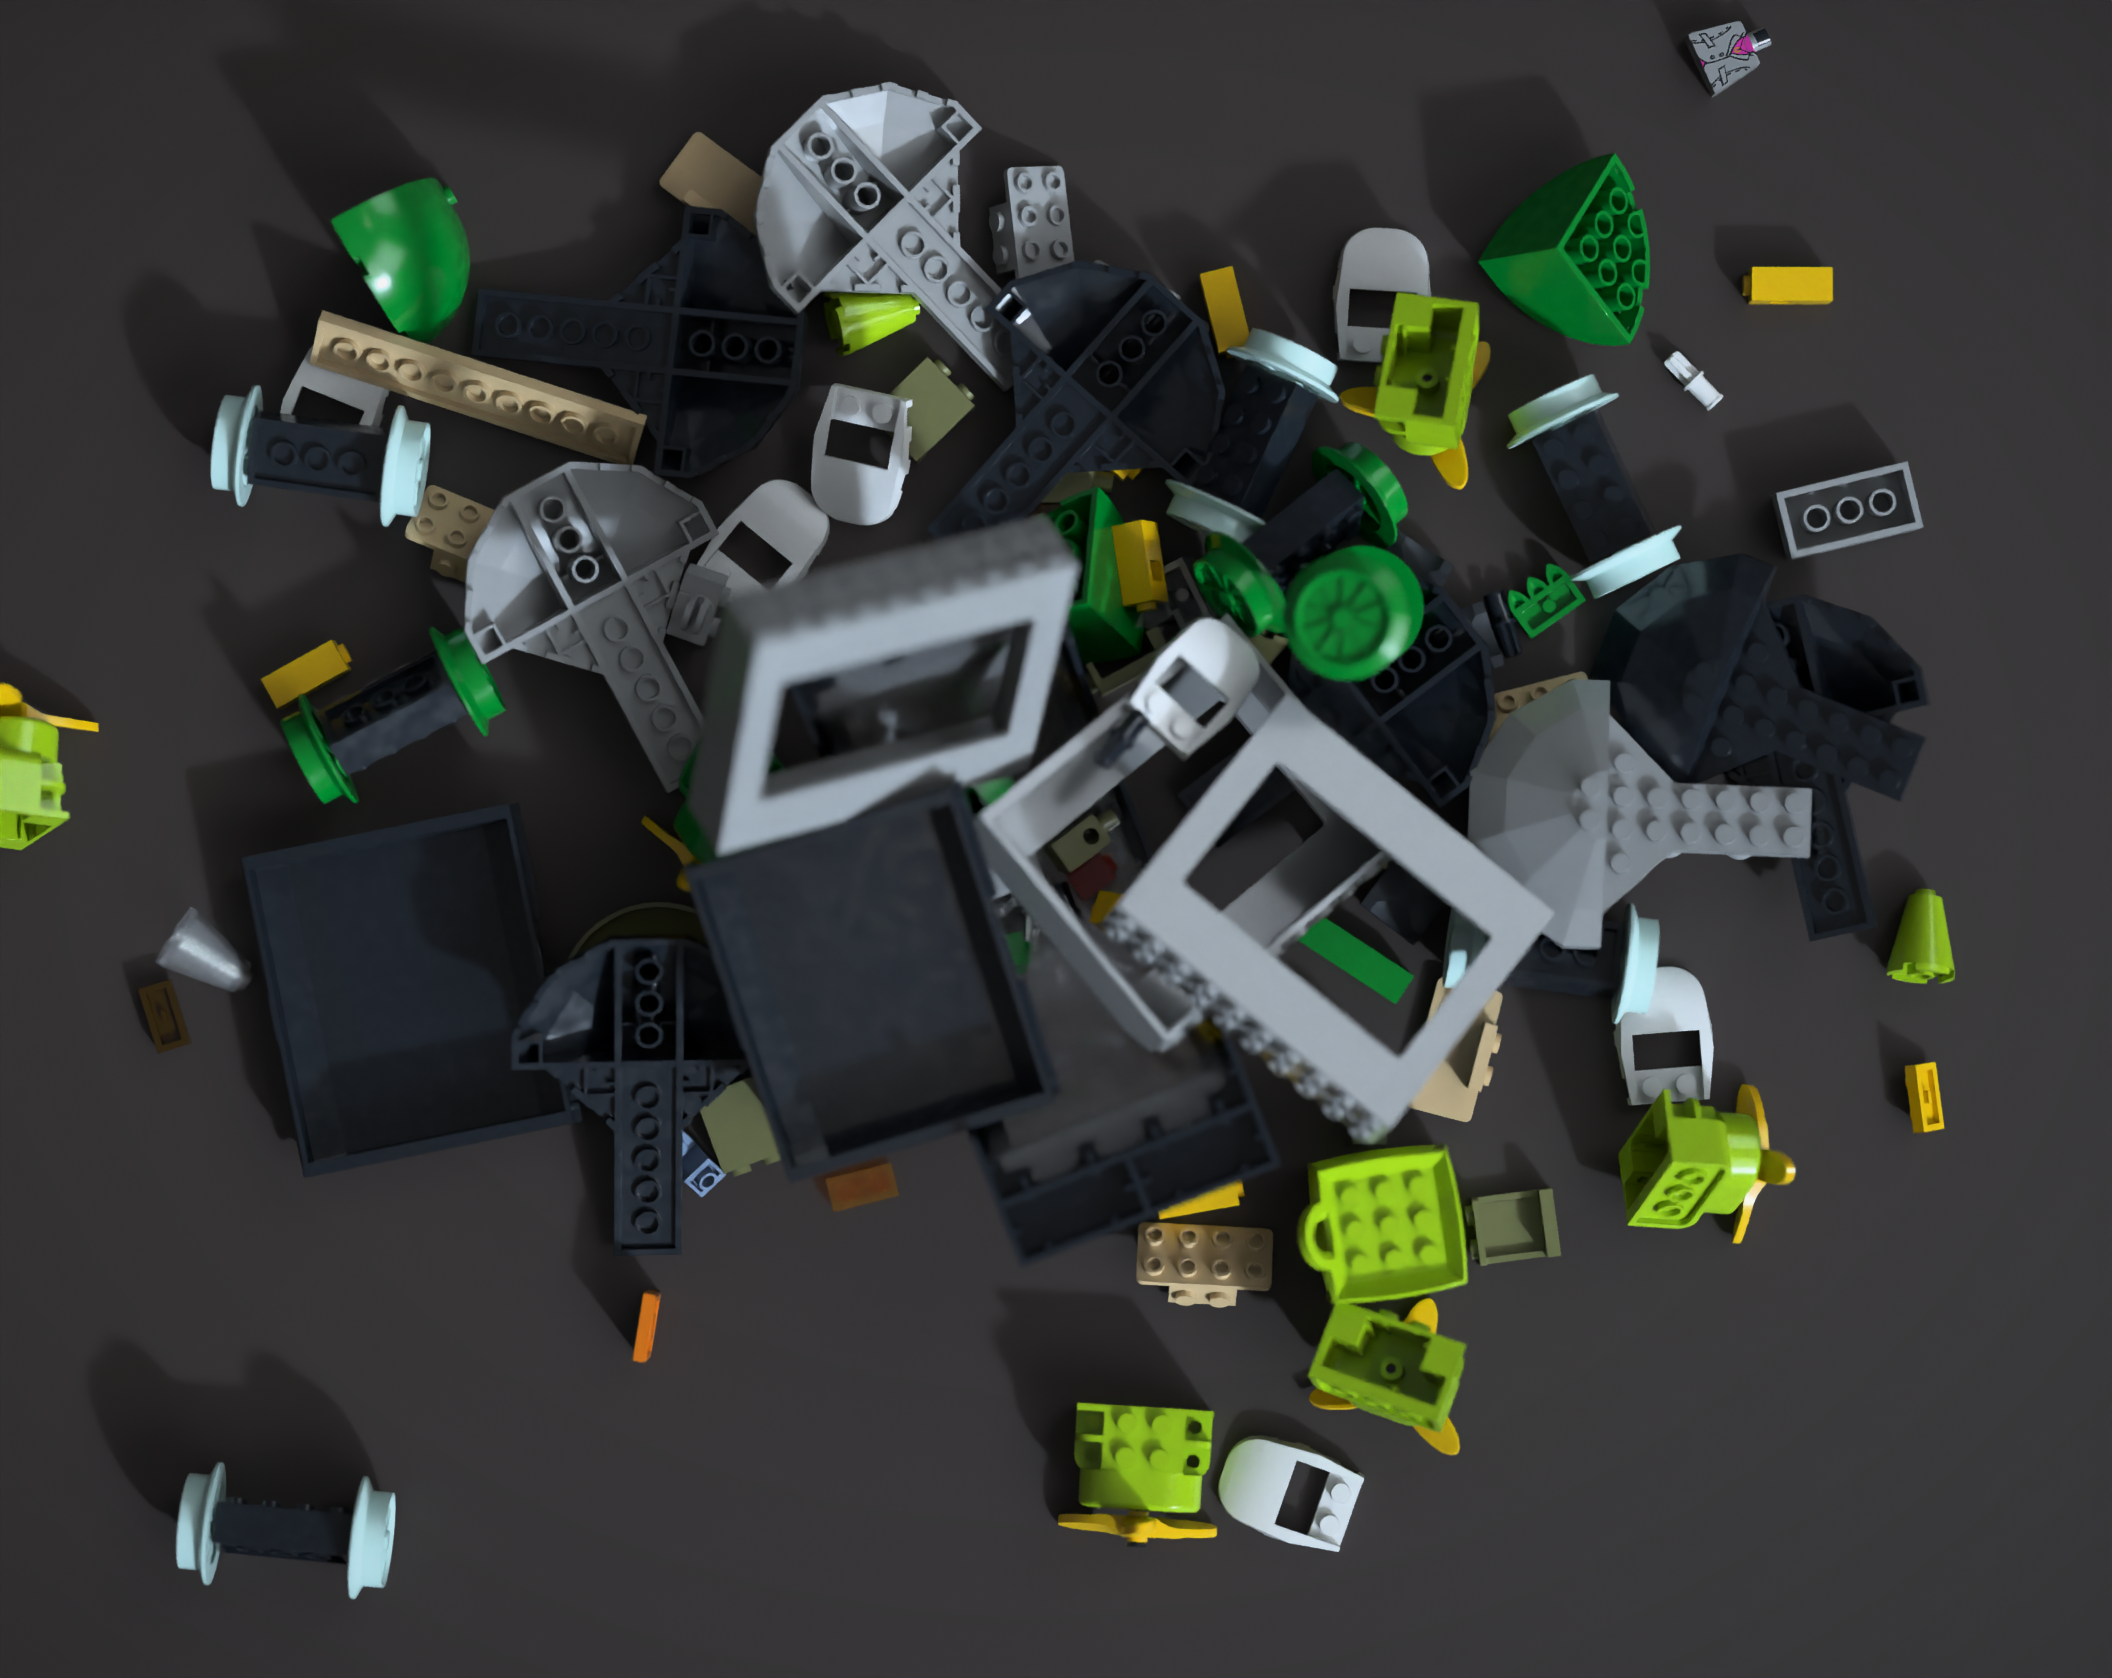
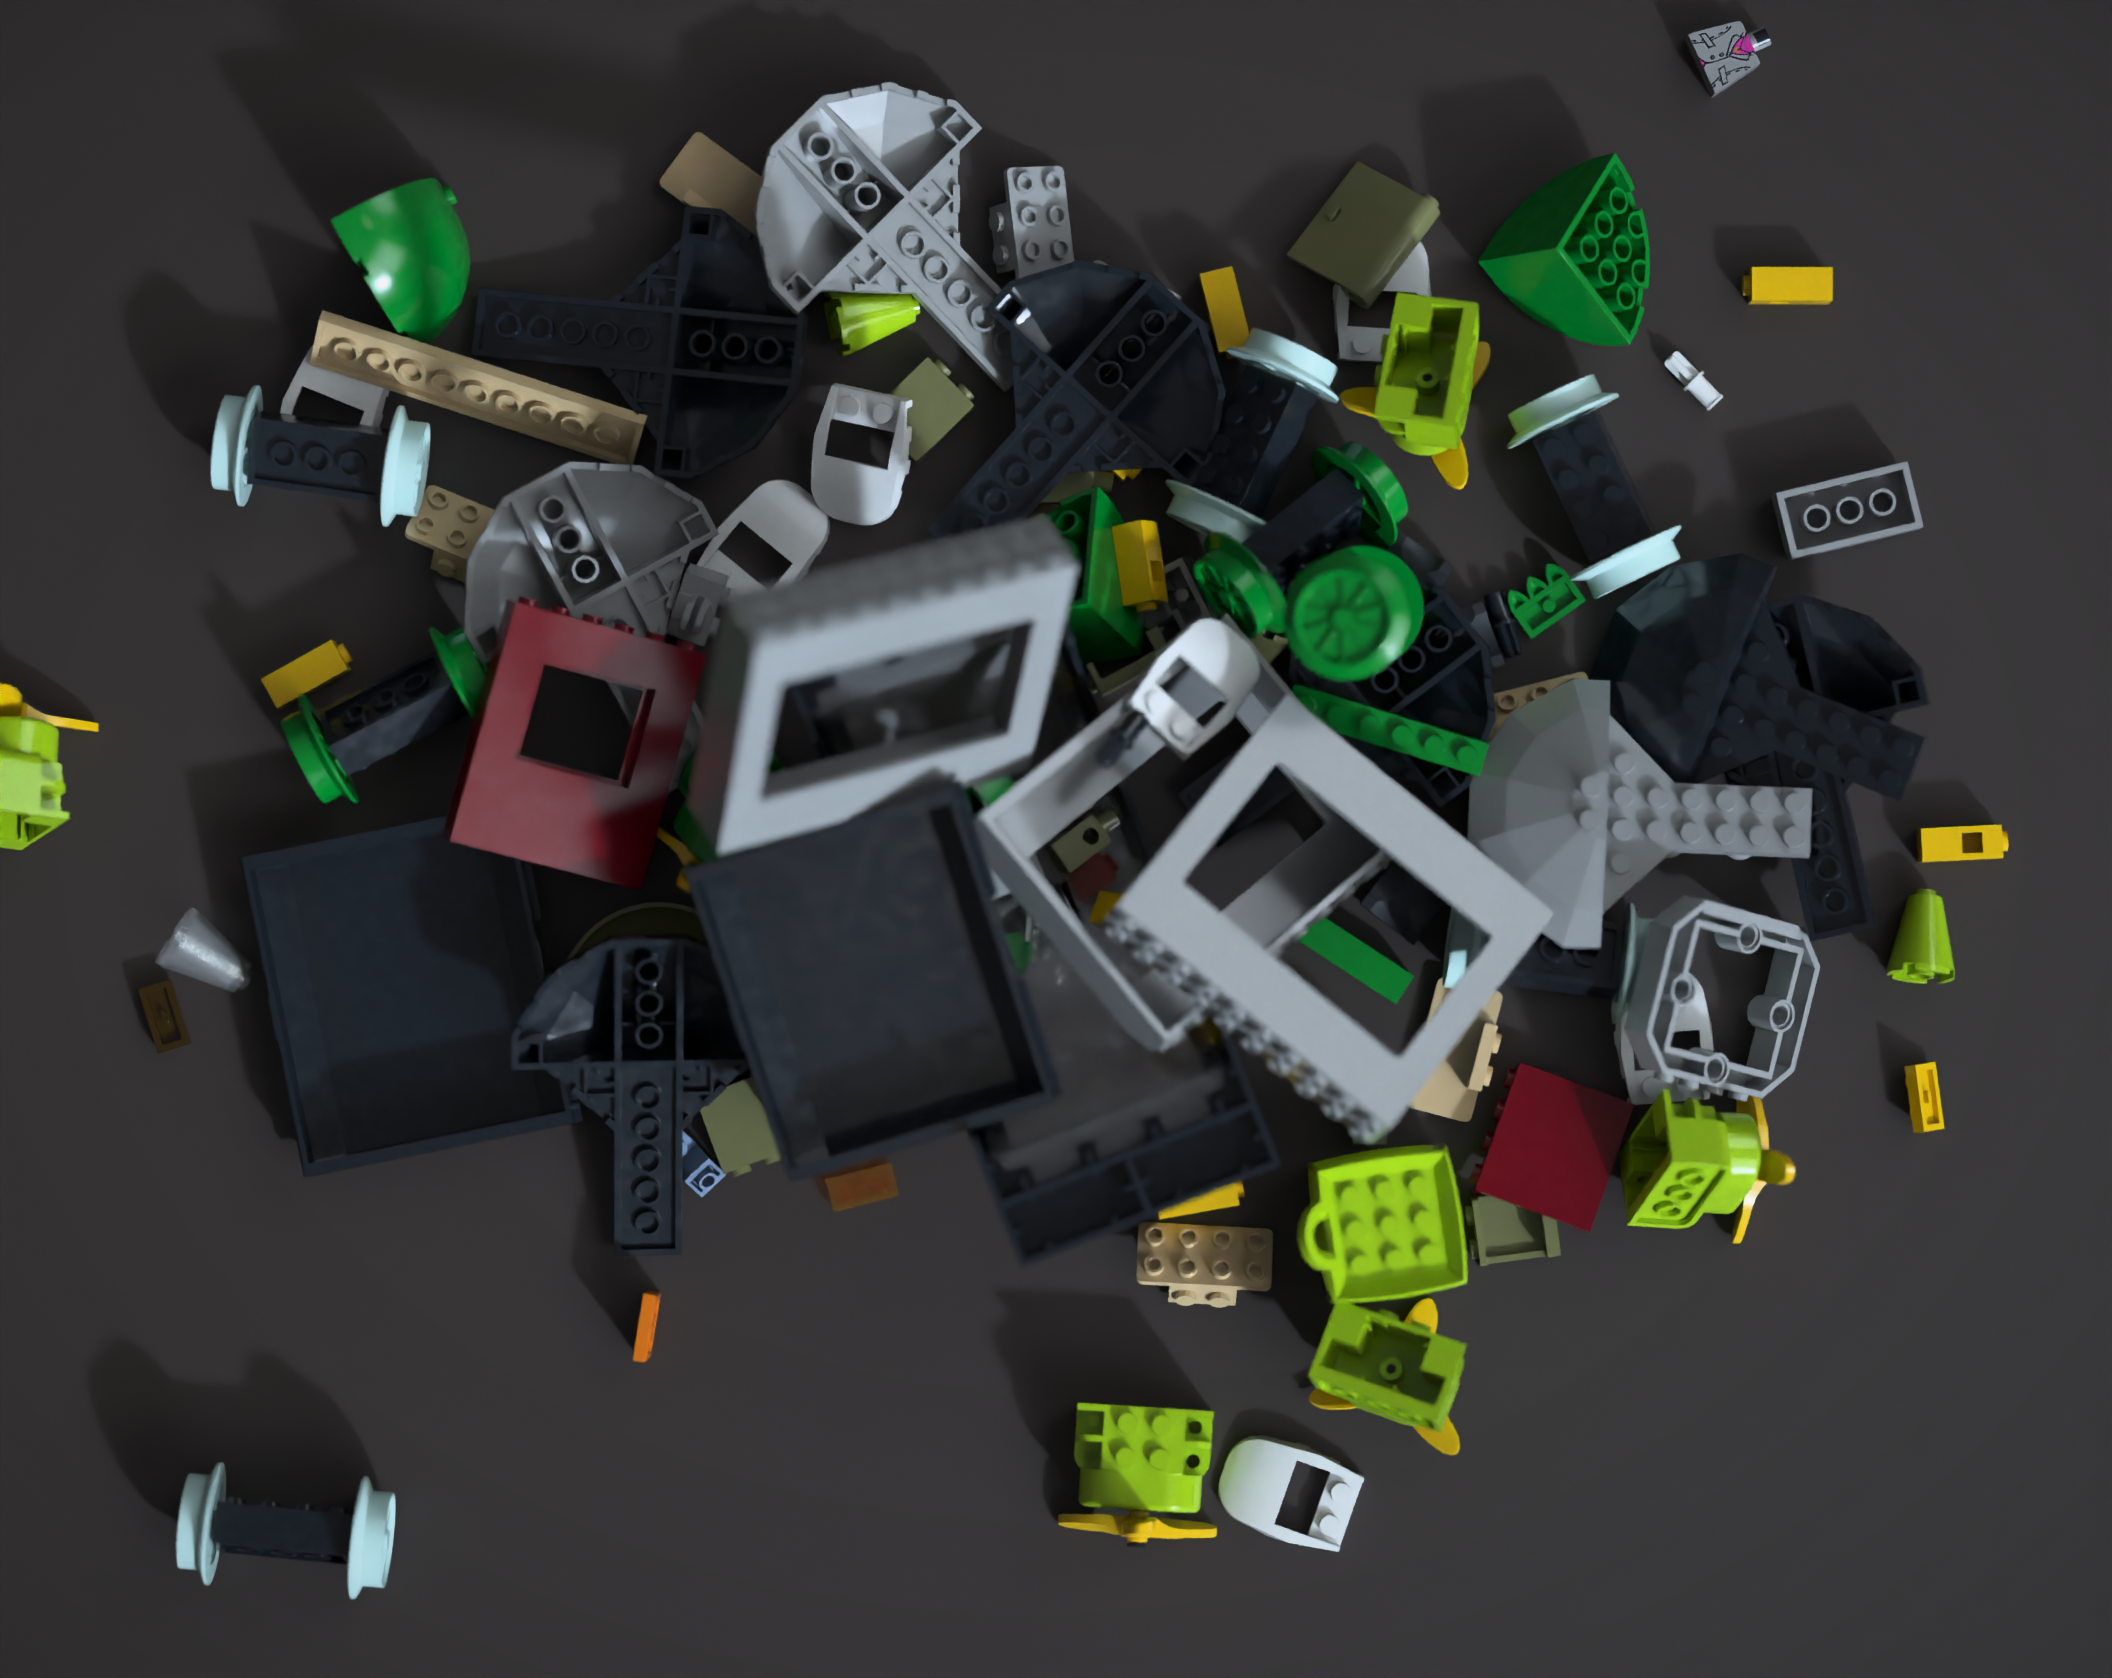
none -> dark red panel [442,596,706,890]
none -> olive door [1287,161,1441,309]
none -> green plate [1292,683,1490,776]
none -> dark red panel [1469,1063,1635,1233]
none -> light grey panel [1624,895,1820,1102]
none -> yellow brick [1916,824,2008,863]

